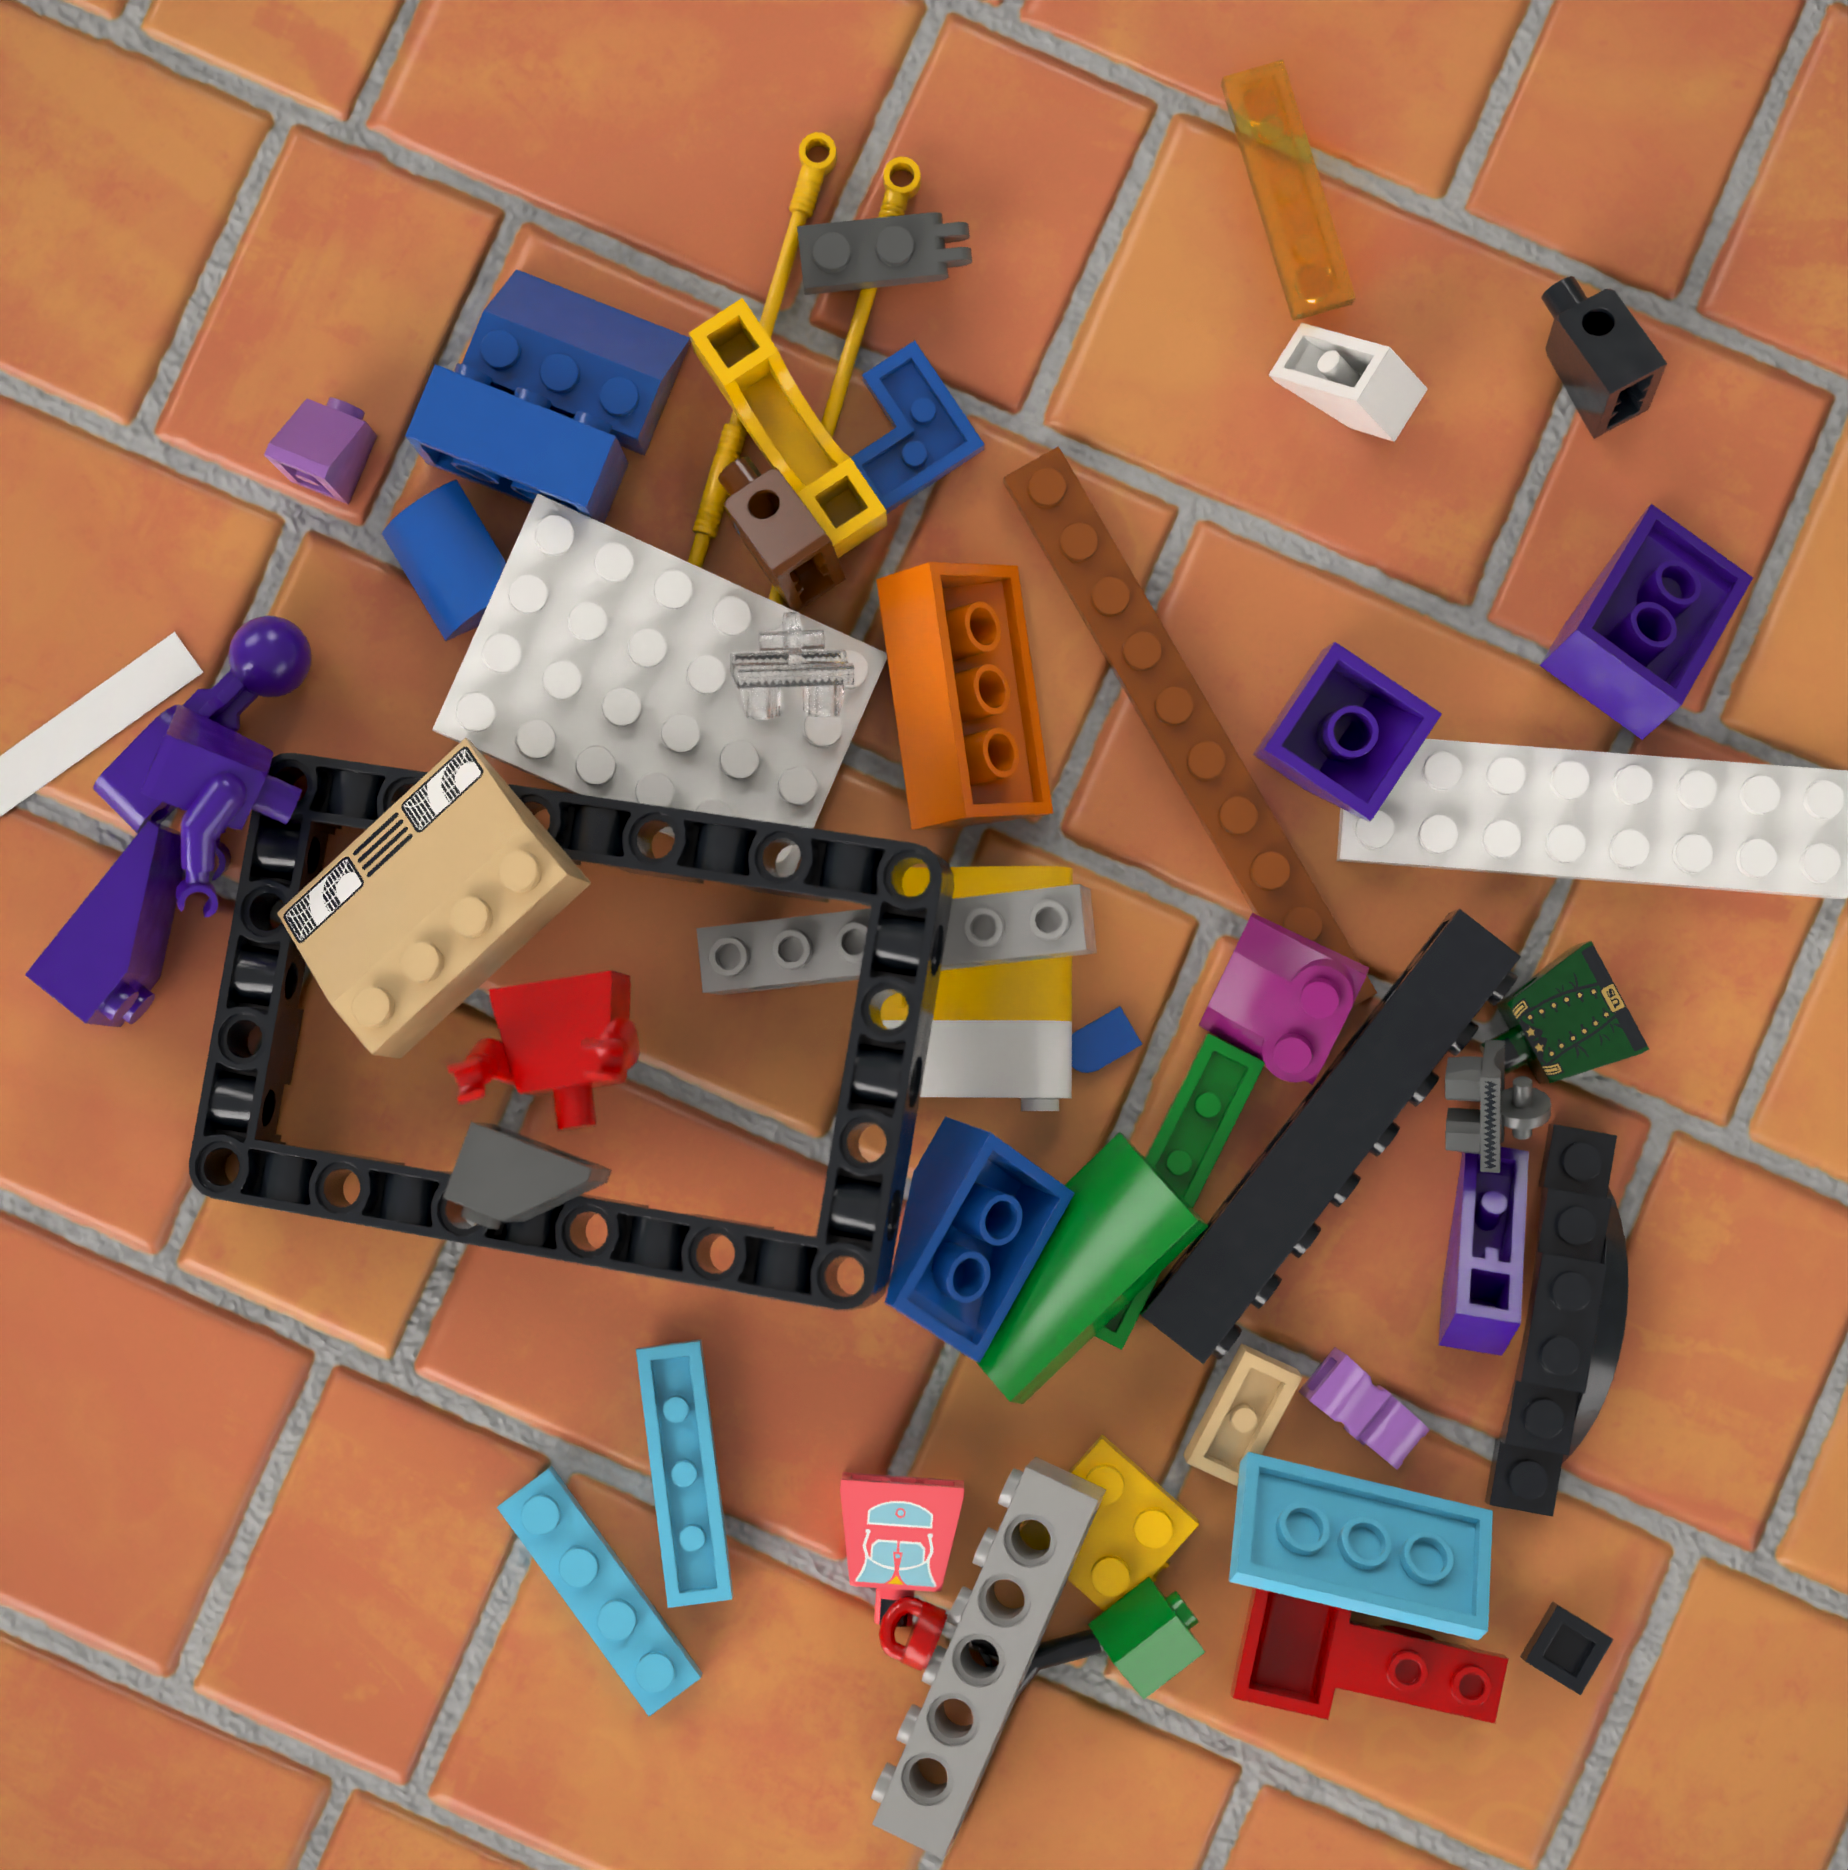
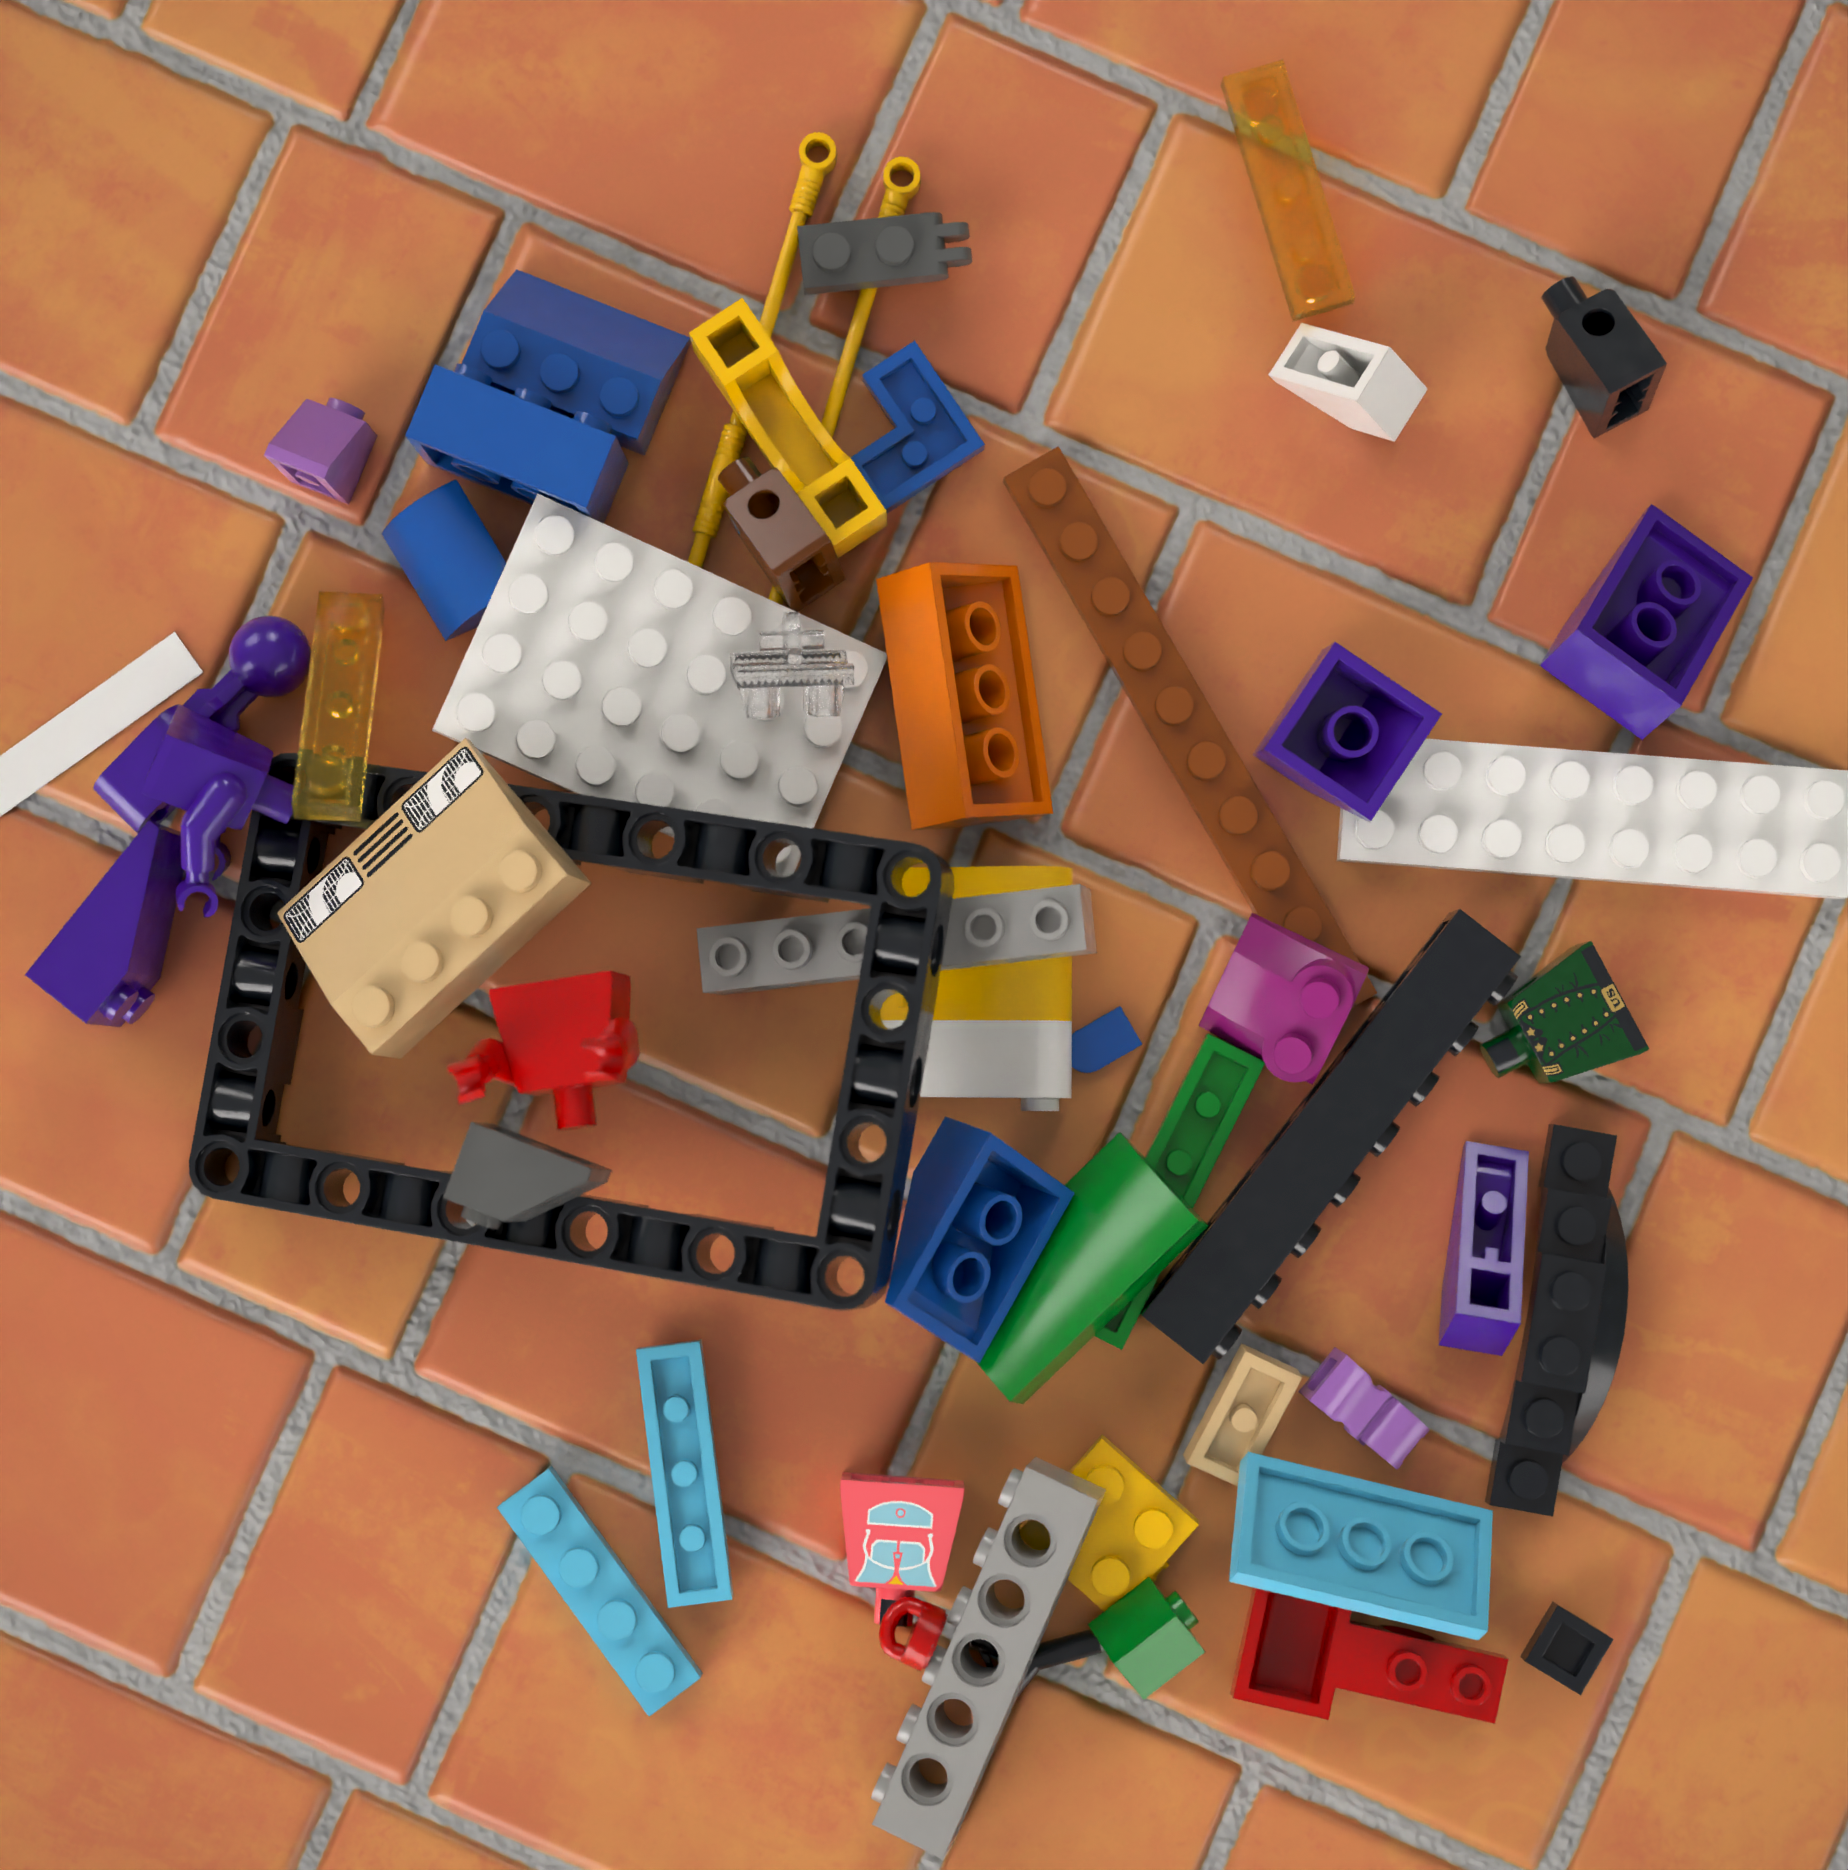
dark grey hips [1445,1040,1551,1173] -> none
none -> clear yellow plate [292,591,385,822]

